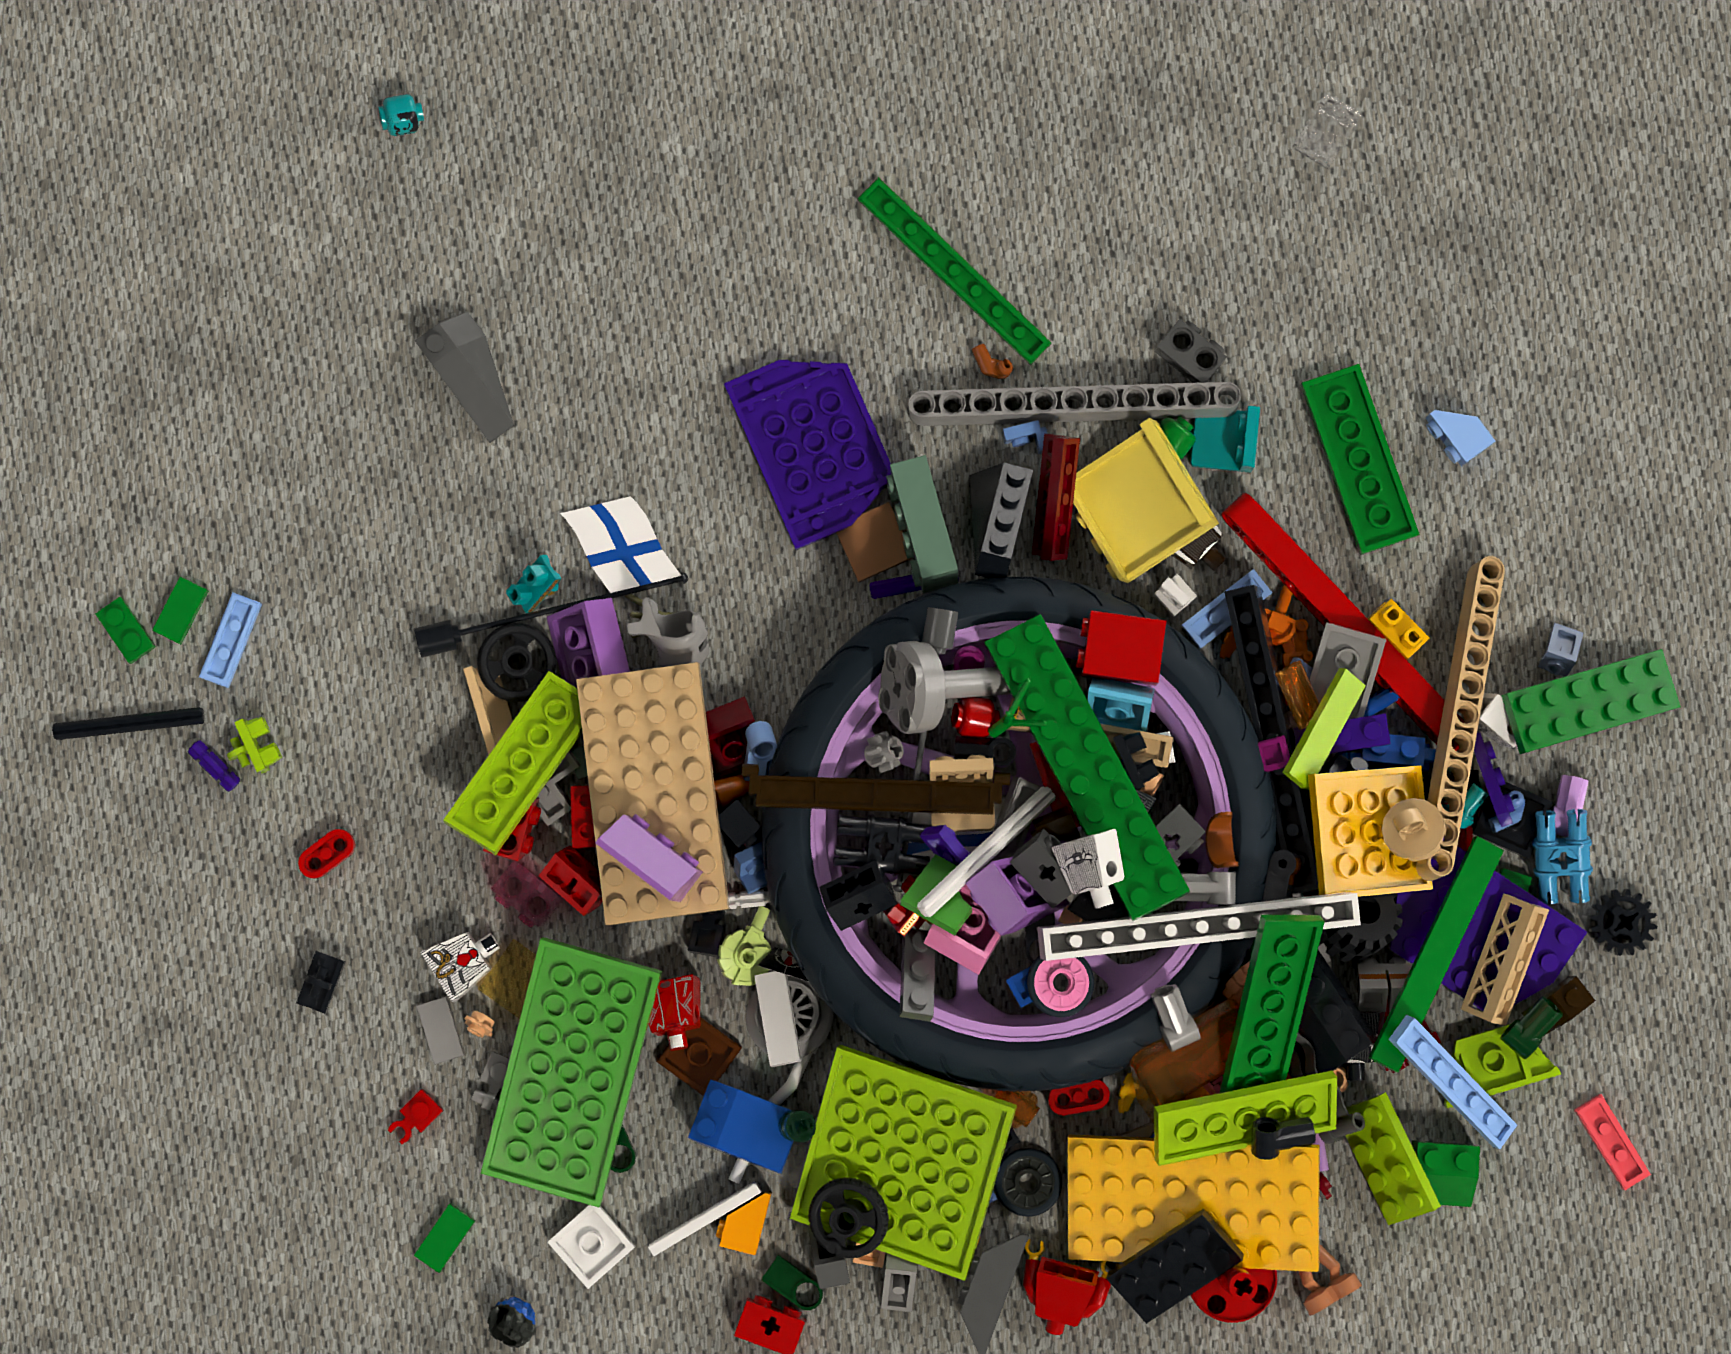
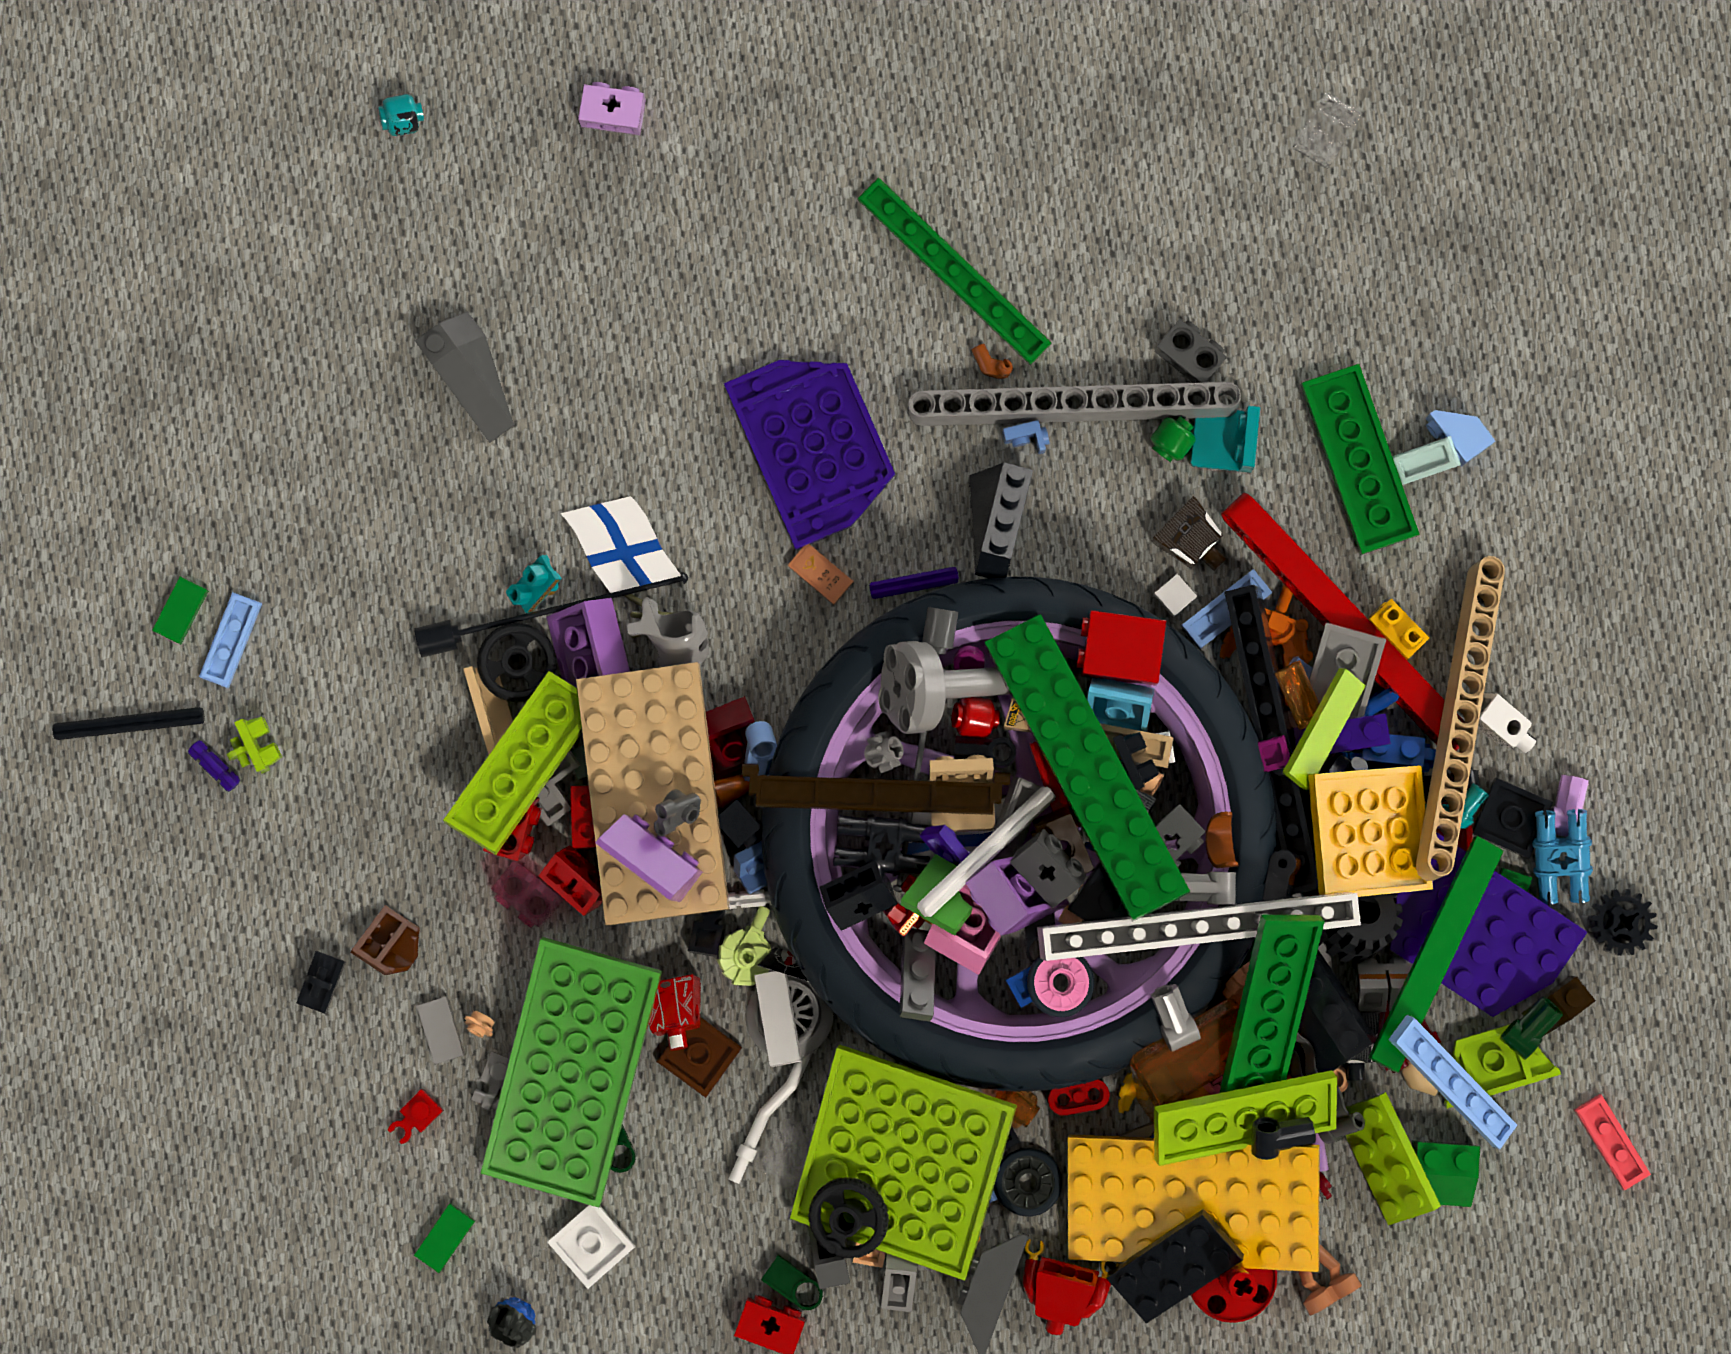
green plate [95,597,156,664] -> none
red plate [298,829,356,879] -> none
torso [421,932,500,1002] -> none
clear yellow tile [478,939,536,1019] -> none
white tile [648,1181,762,1256] -> none
blue slope [688,1079,803,1174] -> none
light orange slope [716,1191,772,1255] -> none
clear green wheel [779,1110,816,1142] -> none
medium nougat tile [836,502,913,583] -> none
sand green brick [886,455,958,594] -> none
green plant [988,678,1047,738] -> none
dark red fence [1032,433,1080,561] -> none
white torso [1052,829,1124,909] -> none
light yellow panel [1073,418,1219,583] -> none
white tile [1159,577,1191,609] -> none
tan tile [1382,798,1446,862] -> none
tan fence [1461,894,1549,1026] -> none
dark purple plate [1474,732,1515,827] -> none
medium blue arm [1488,790,1525,833] -> none
green plate [1501,649,1681,754] -> none
sand blue bracket [1538,623,1583,677] -> none
none -> reddish brown slope [350,905,420,975]
none -> lavender brick [578,82,646,135]
none -> dark grey plate [654,789,701,837]
none -> nougat tile [788,544,854,605]
none -> light aqua tile [1392,436,1461,485]
none -> tan arm [1401,1060,1438,1096]

